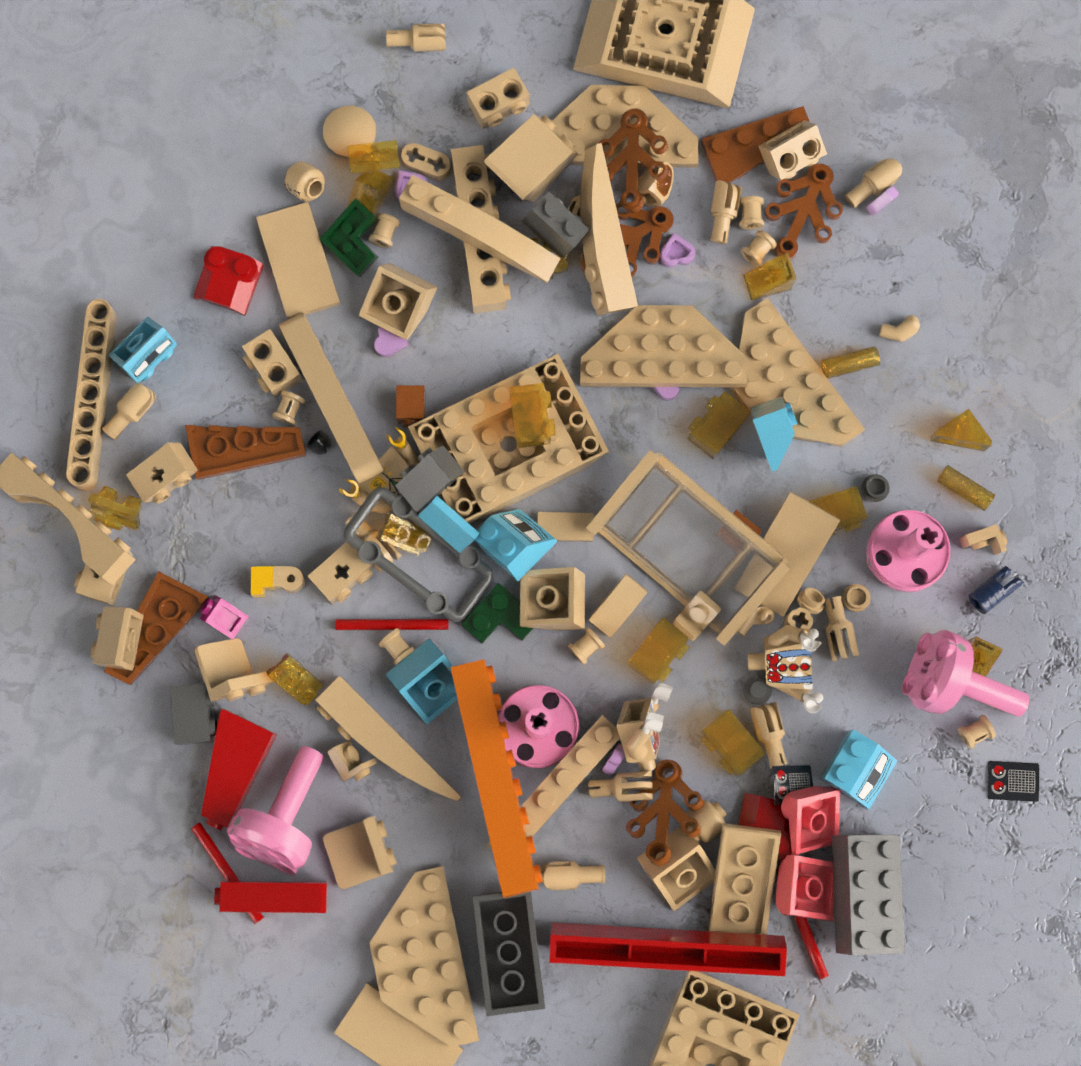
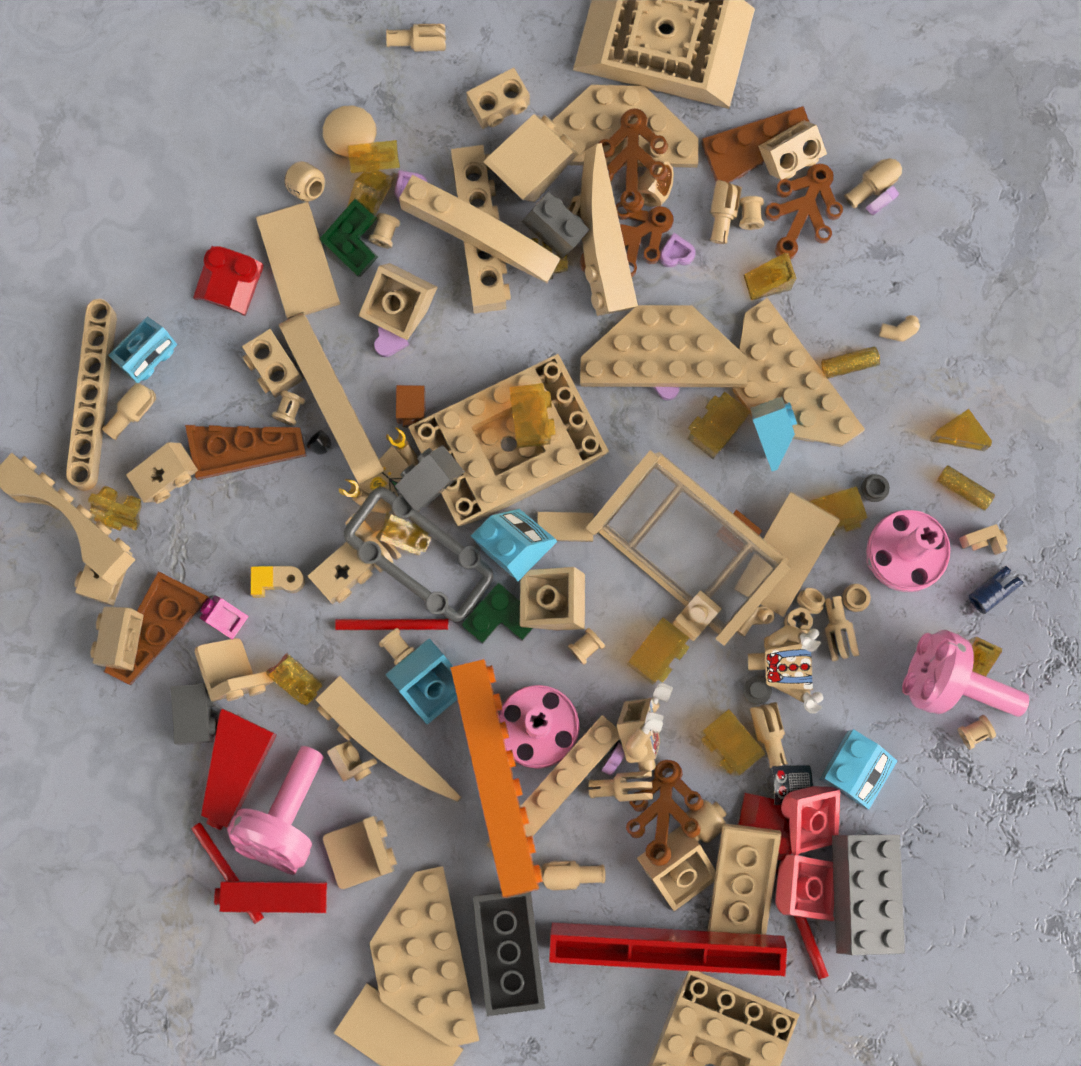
tan beam [401,143,451,181] -> none
medium azure tile [418,496,479,553] -> none
tan slope [589,573,648,638] -> none
tan bush [740,230,777,267] -> none
black sticker [988,761,1039,802] -> none

